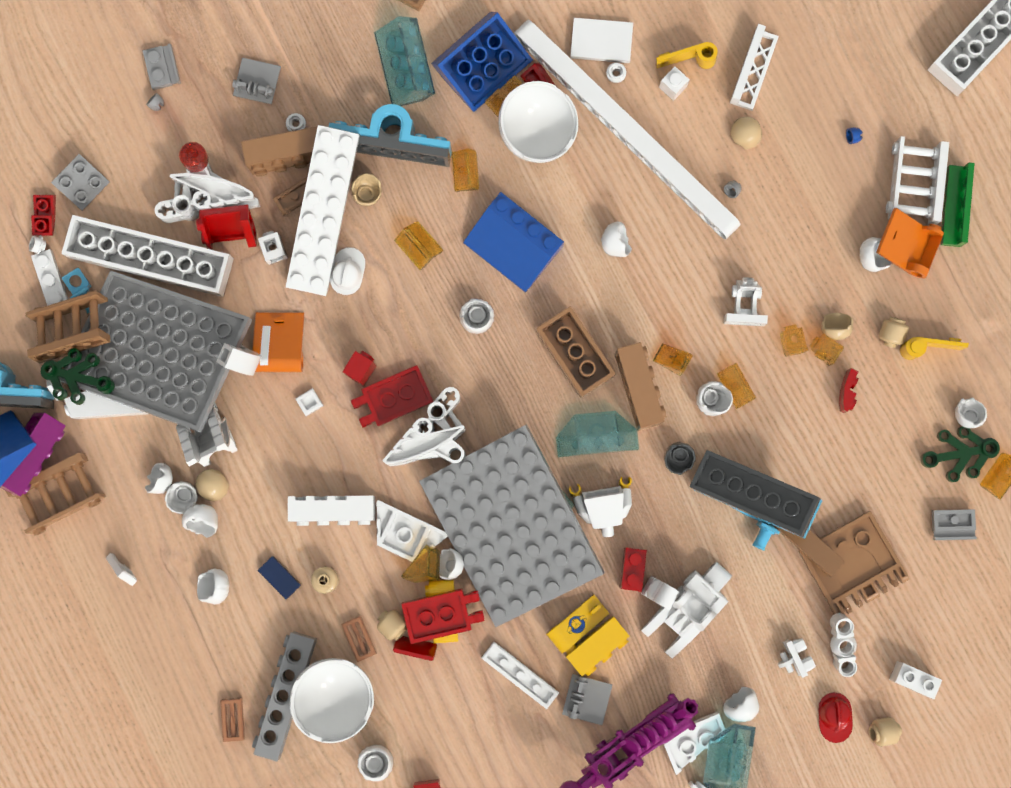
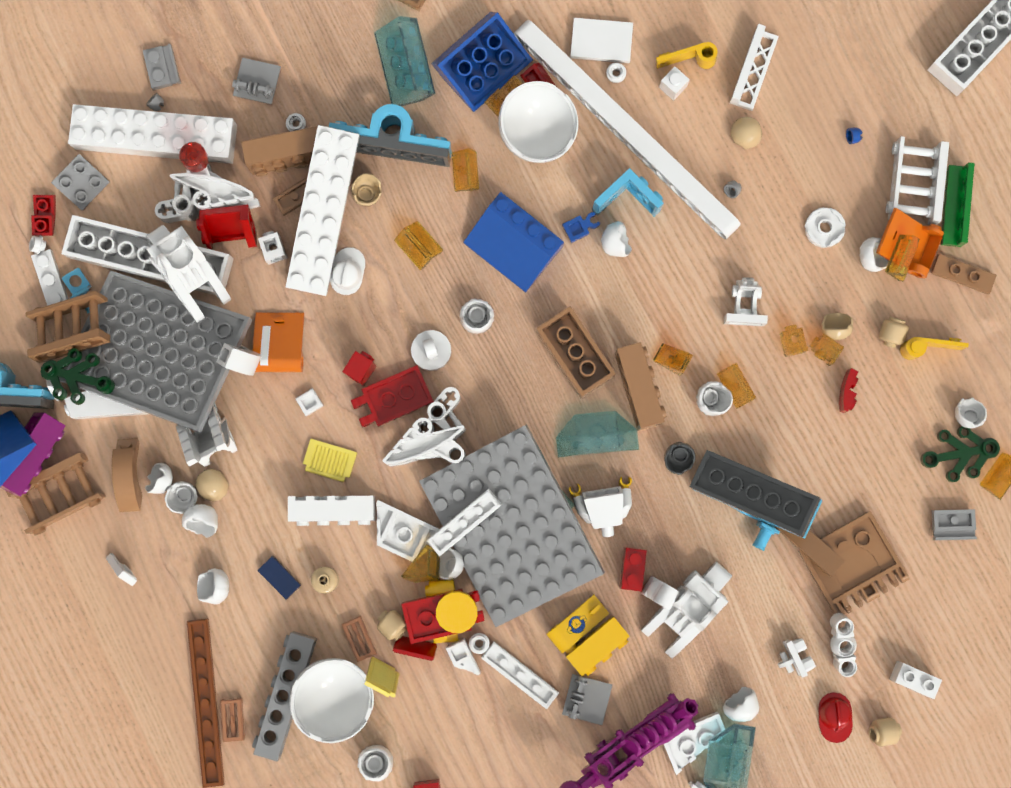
none -> white brick [68,104,237,164]
none -> medium nougat arch [112,438,143,512]
none -> white piece [146,225,231,323]
none -> dark orange tile [187,618,225,788]
none -> light yellow window [303,439,357,482]
none -> light yellow window [364,656,400,697]
none -> white tile [411,330,452,371]
none -> white tile [426,489,502,557]
none -> yellow tile [436,591,478,633]
none -> white tile [446,638,481,675]
none -> white plate [469,633,489,654]
none -> blue plate [562,212,600,243]
none -> medium azure bracket [592,168,664,217]
none -> white tile [804,207,846,248]
none -> clear yellow panel [885,235,920,282]
none -> medium nougat plate [931,254,997,294]

